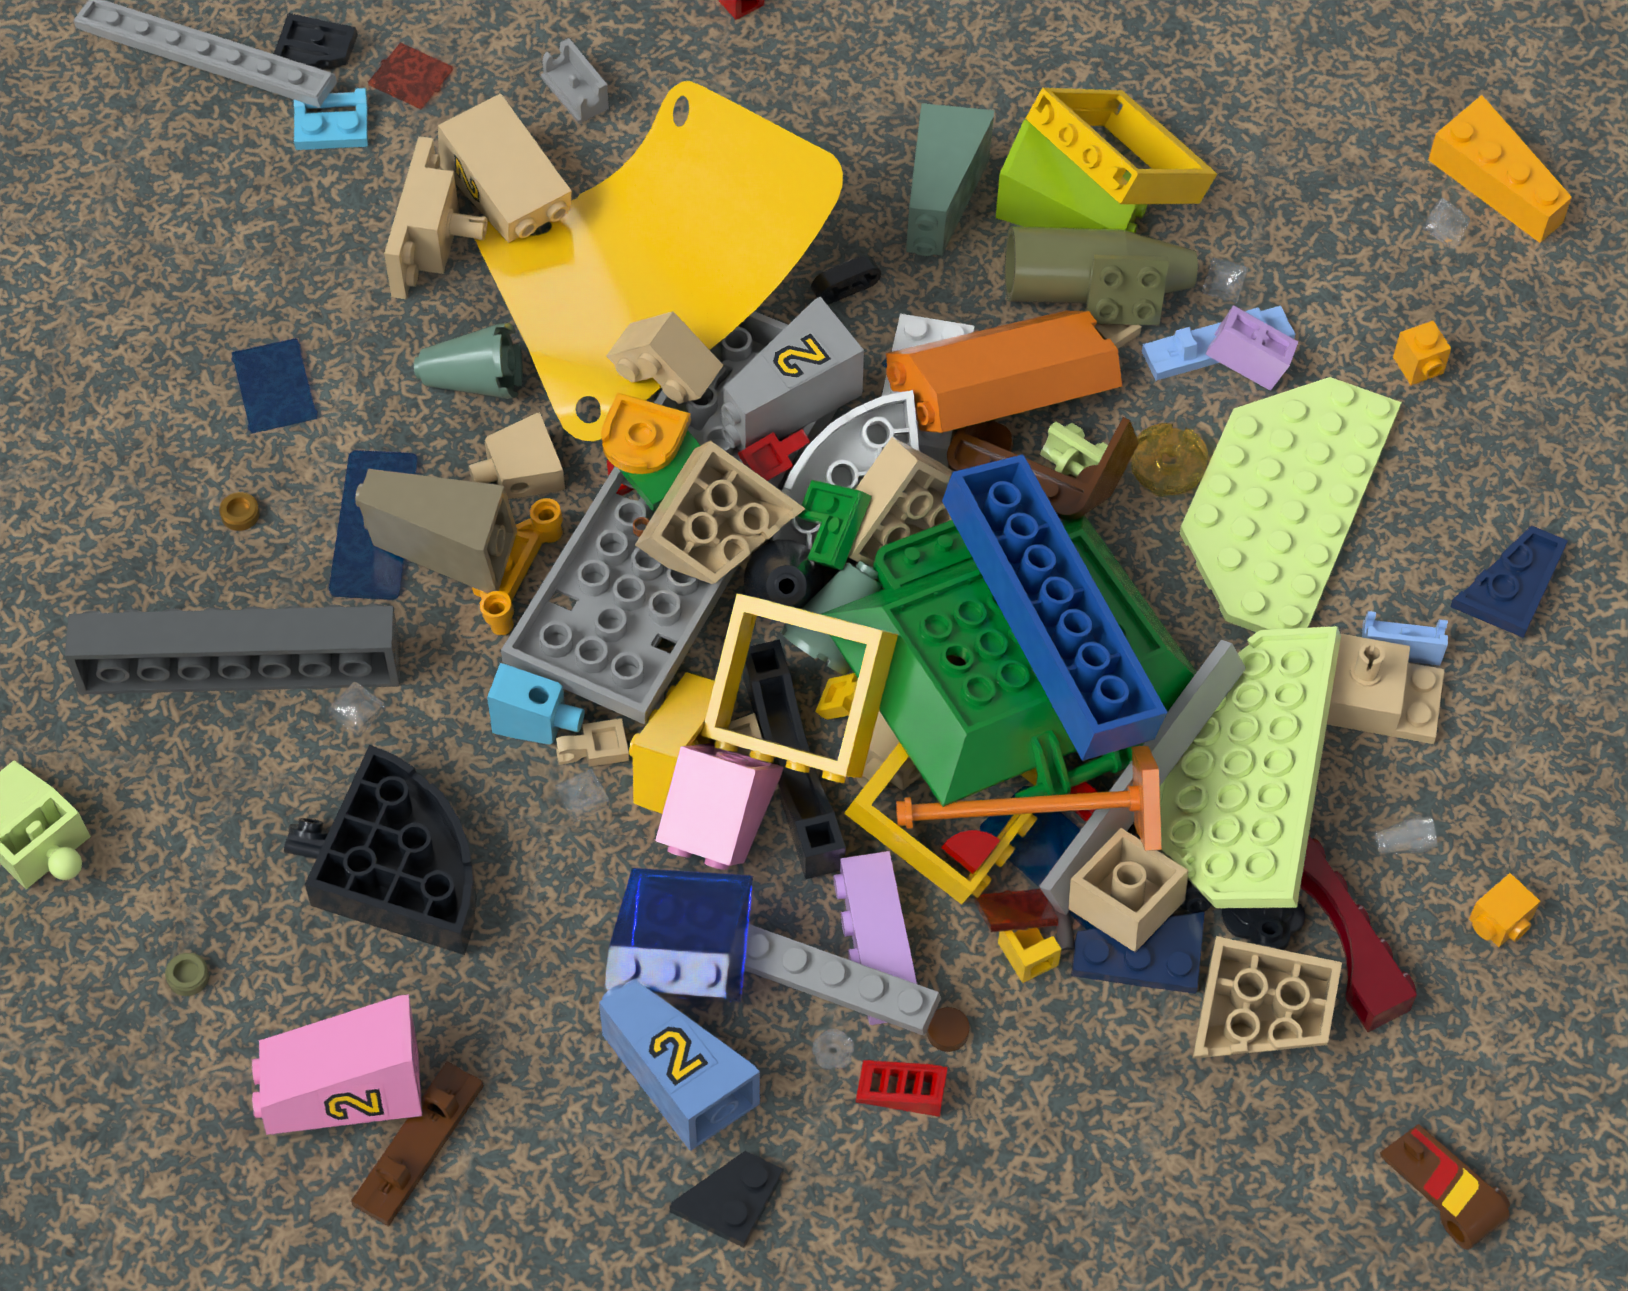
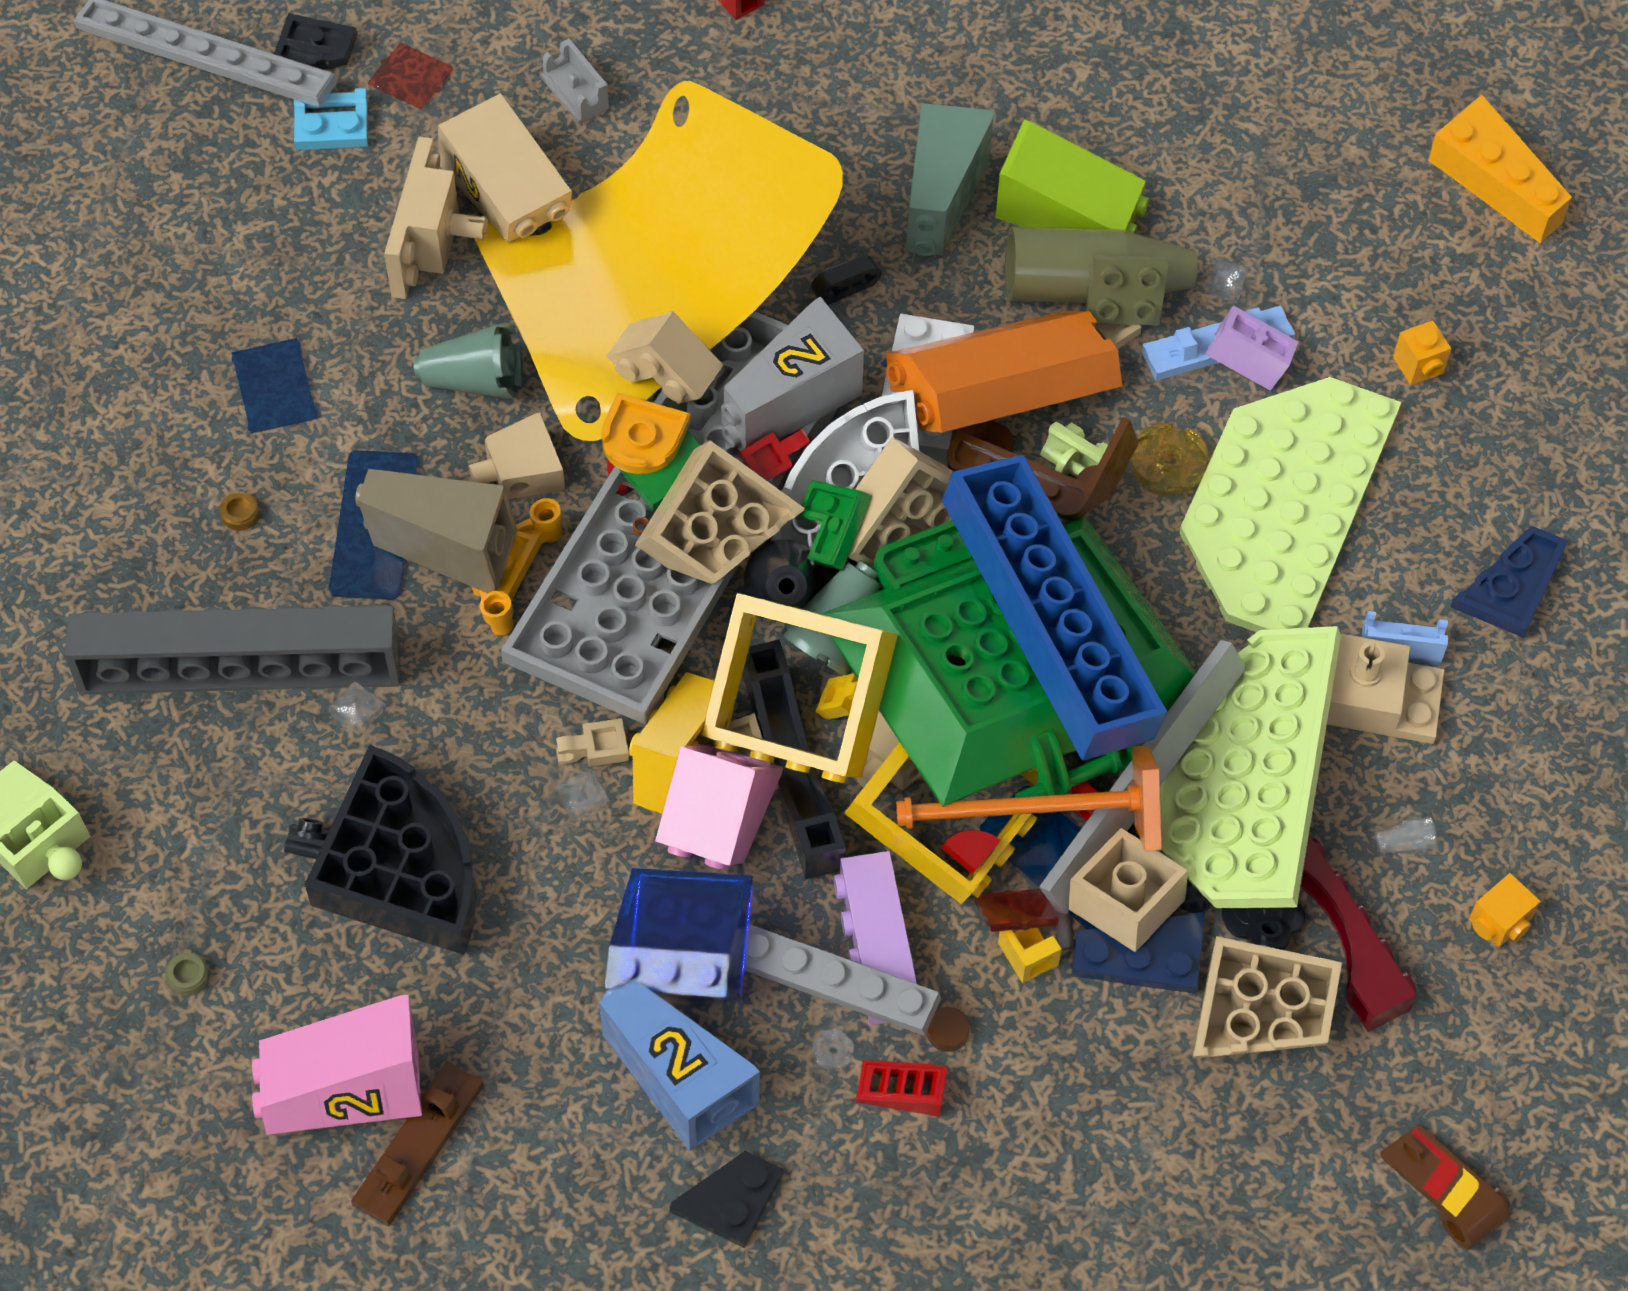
medium azure torso [487,663,585,744] -> none
yellow window [1025,88,1217,204] -> none
clear tile [1423,198,1471,249] -> none

